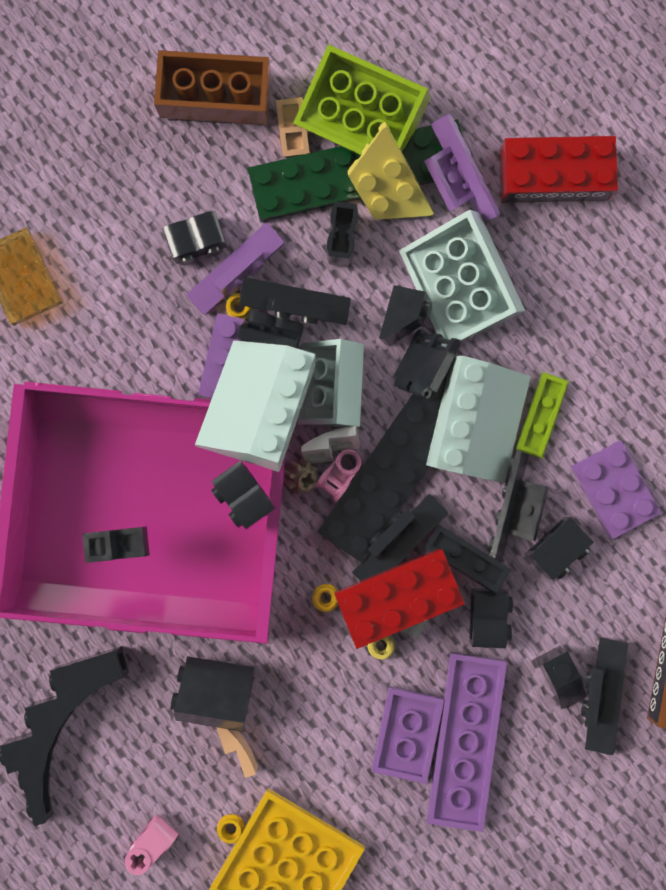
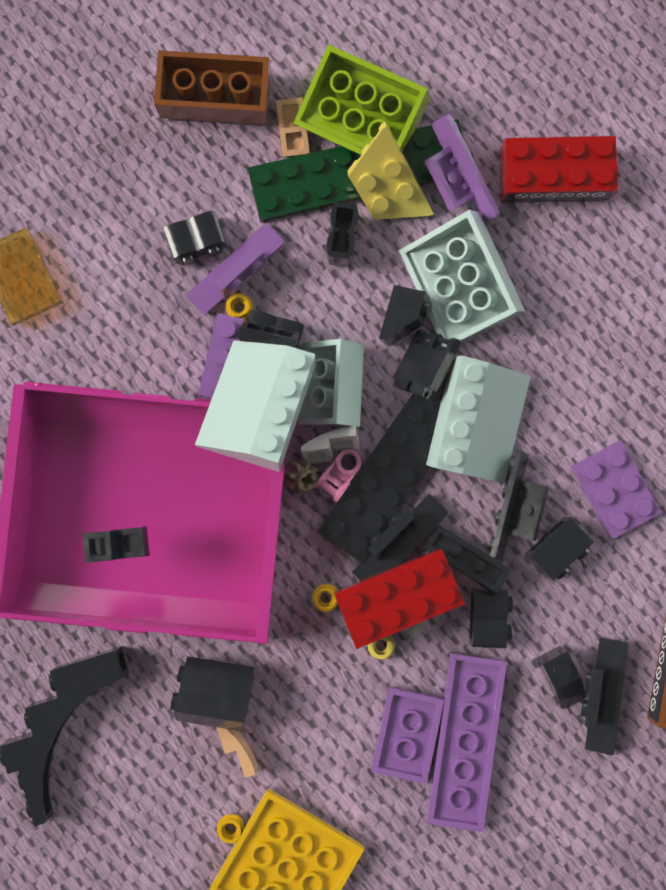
bright pink piece [125,814,178,875] -> none
black brick [211,460,276,529] -> none
black bracket [239,278,351,325] -> none
lime tile [515,372,569,459] -> none

